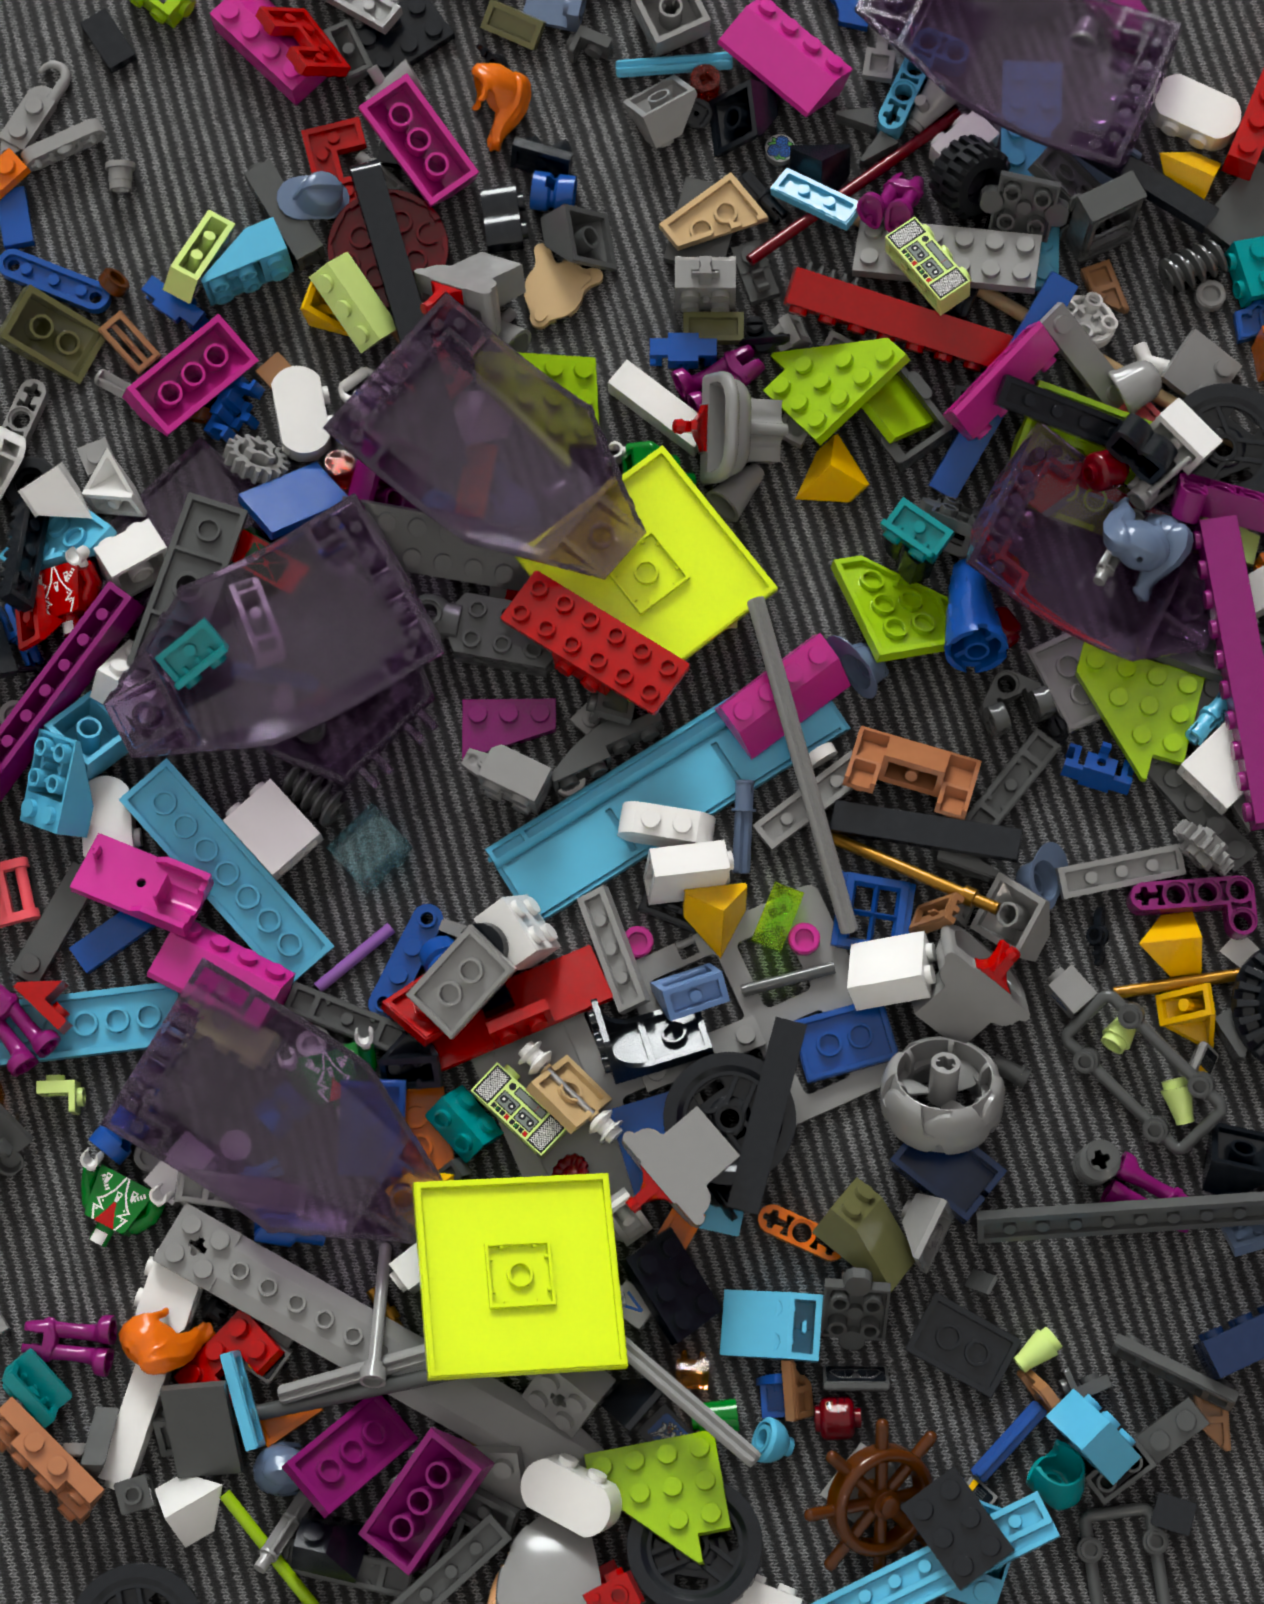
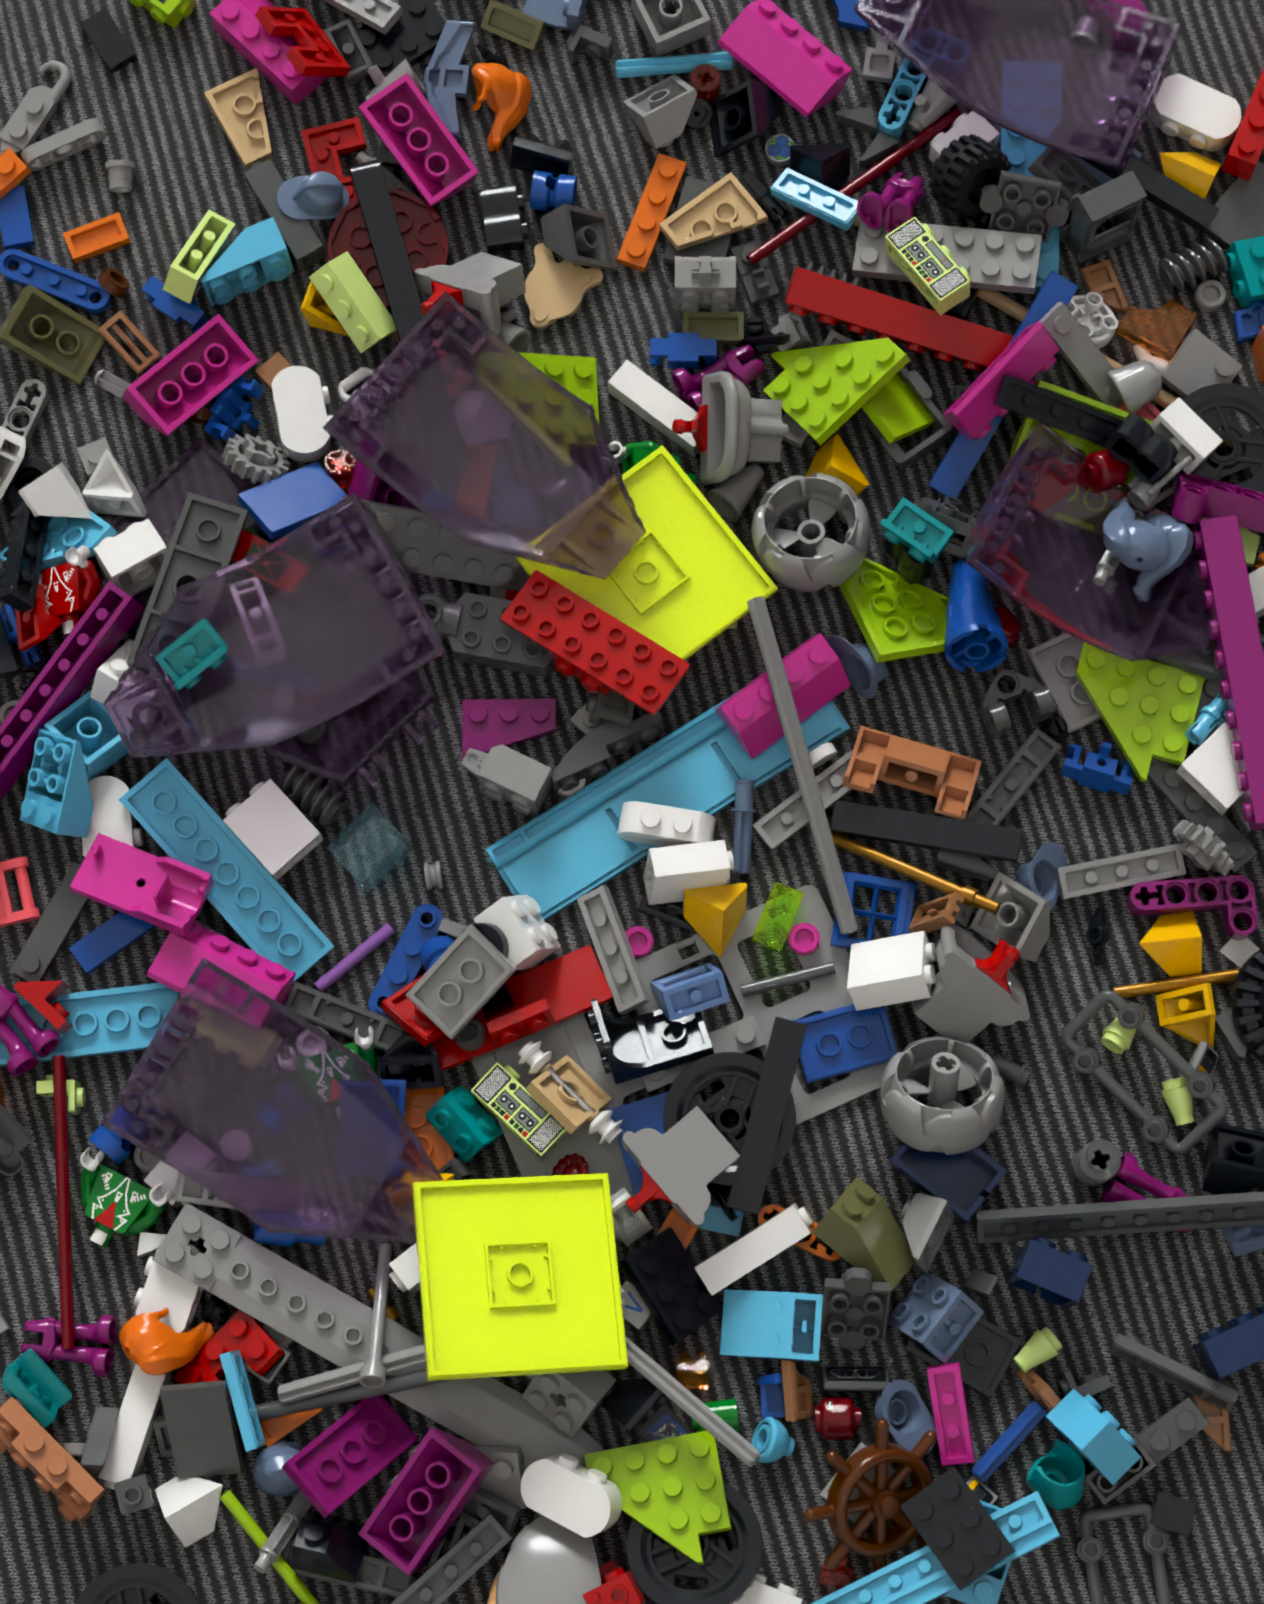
light grey brick [1045,965,1098,1019] -> none
none -> dark red piece [52,1055,75,1350]
none -> orange tile [63,212,131,264]
none -> white piece [137,1232,167,1257]
none -> tan wing [204,68,272,170]
none -> sand blue plate [423,20,477,141]
none -> light grey bush [424,860,443,890]
none -> dark grey tile [454,1018,486,1051]
none -> orange plate [617,153,687,273]
none -> white brick [695,1203,814,1295]
none -> light grey wheel [751,473,871,592]
none -> clear red tile [819,1555,854,1588]
none -> sand blue piece [874,1379,937,1453]
none -> sand blue bracket [887,1272,984,1364]
none -> dark pink plate [927,1362,975,1466]
none -> dark blue piece [1007,1237,1093,1309]
none -> clear orange tile [1115,299,1197,362]

